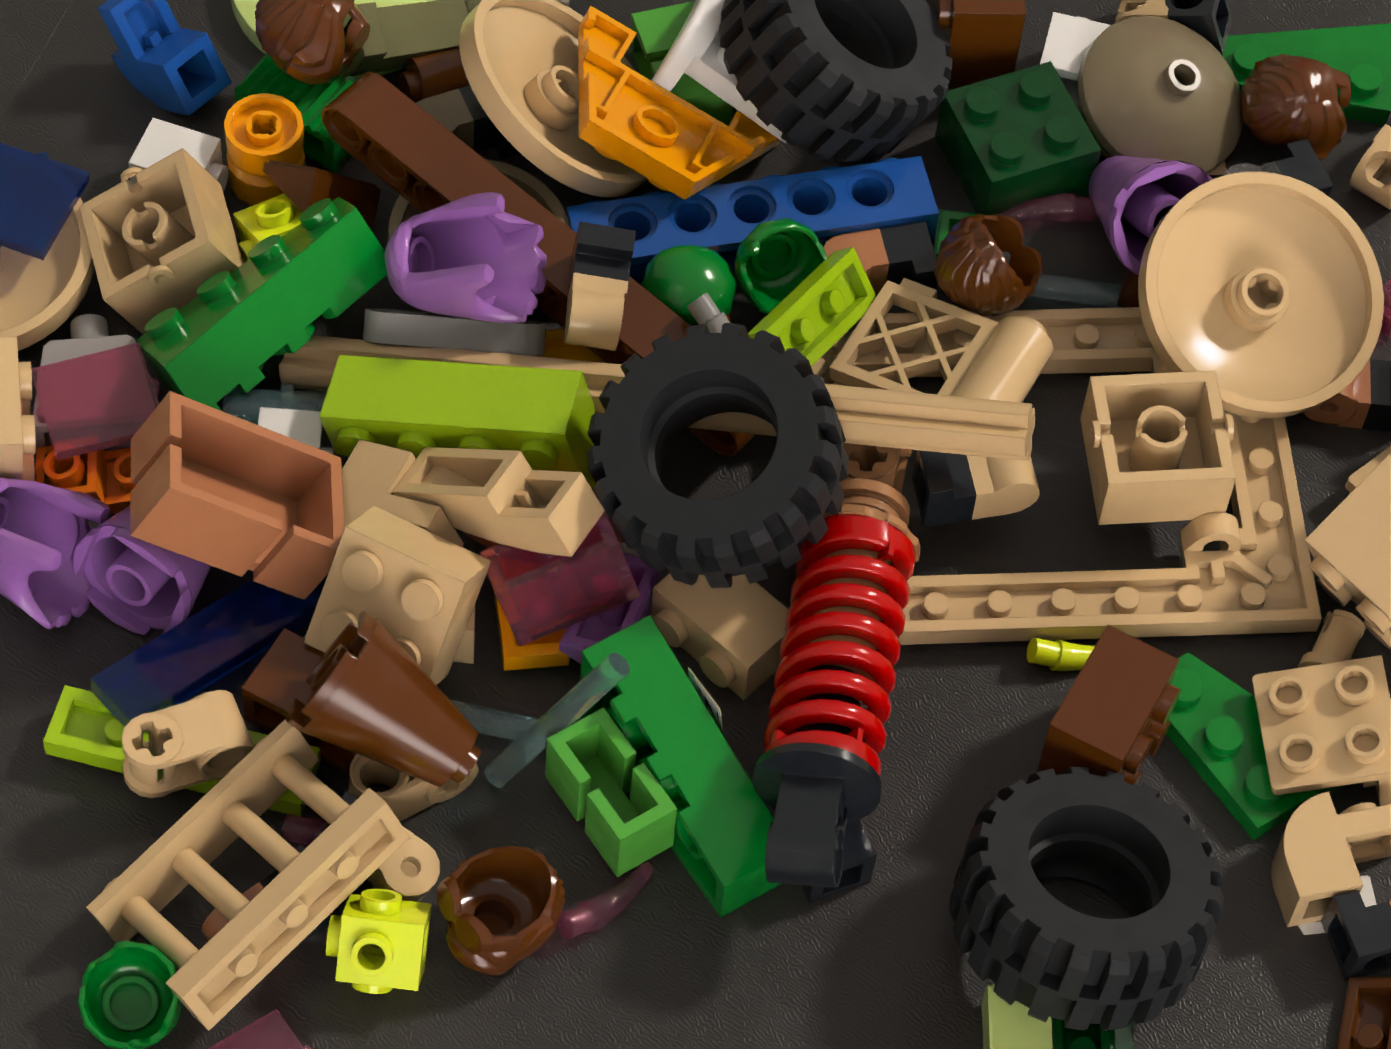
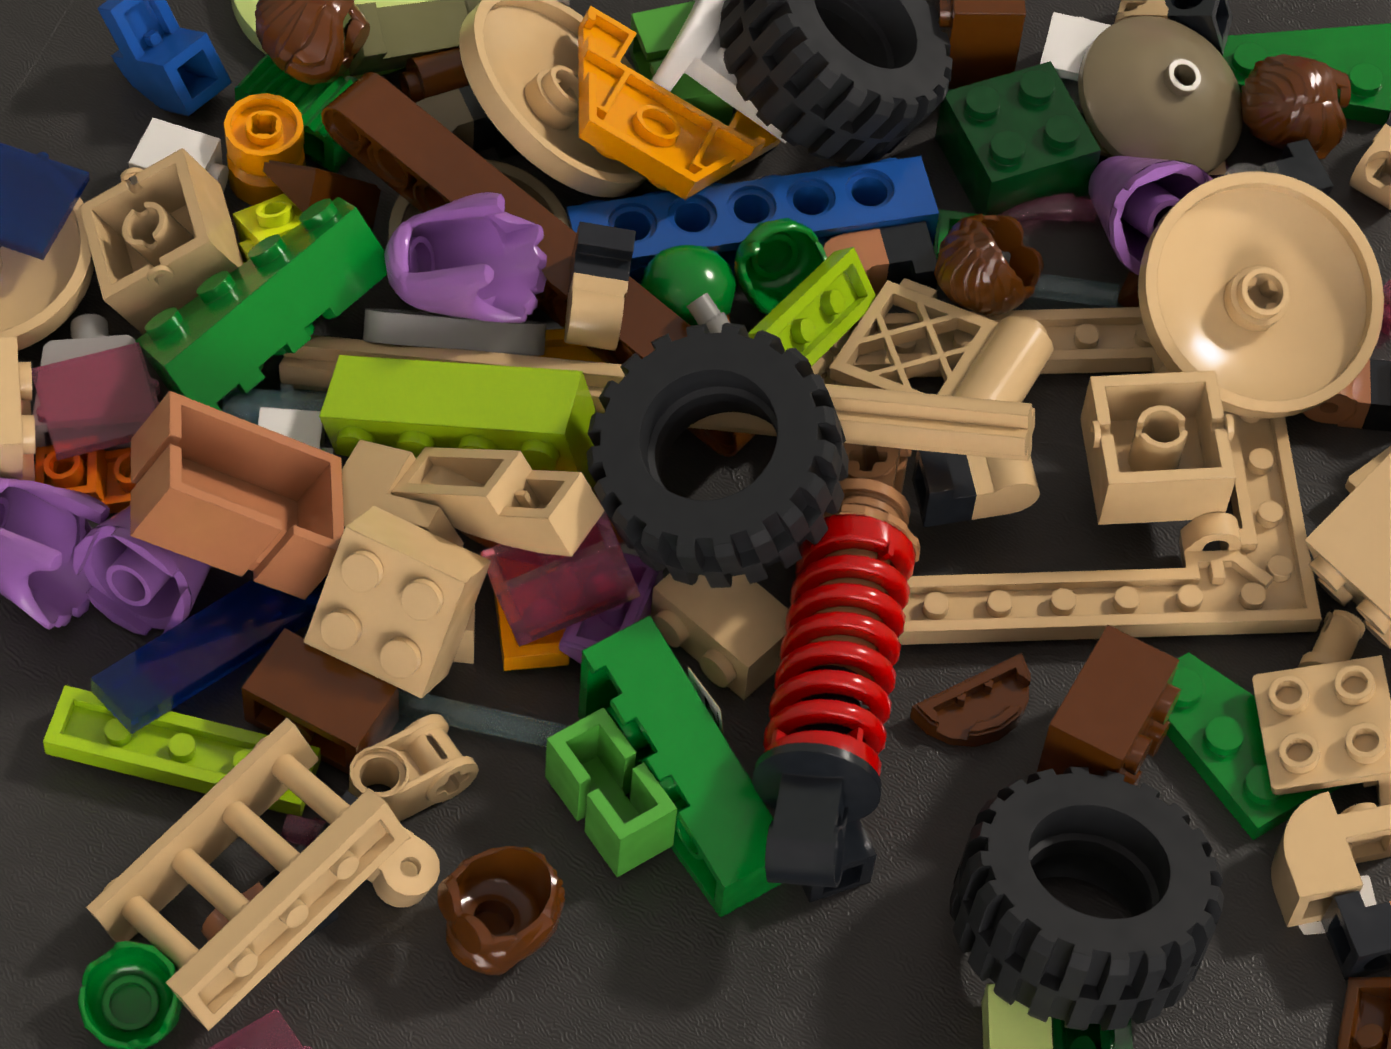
tan piece [121,690,255,798] -> none
reddish brown cone [286,611,481,787] -> none
neon yellow brick [326,889,432,994] -> none
clear light blue bar [484,653,630,788] -> none
clear pink helmet [558,862,654,939] -> none
neon yellow helmet [1026,637,1096,671] -> none
none -> reddish brown tile [910,653,1031,747]

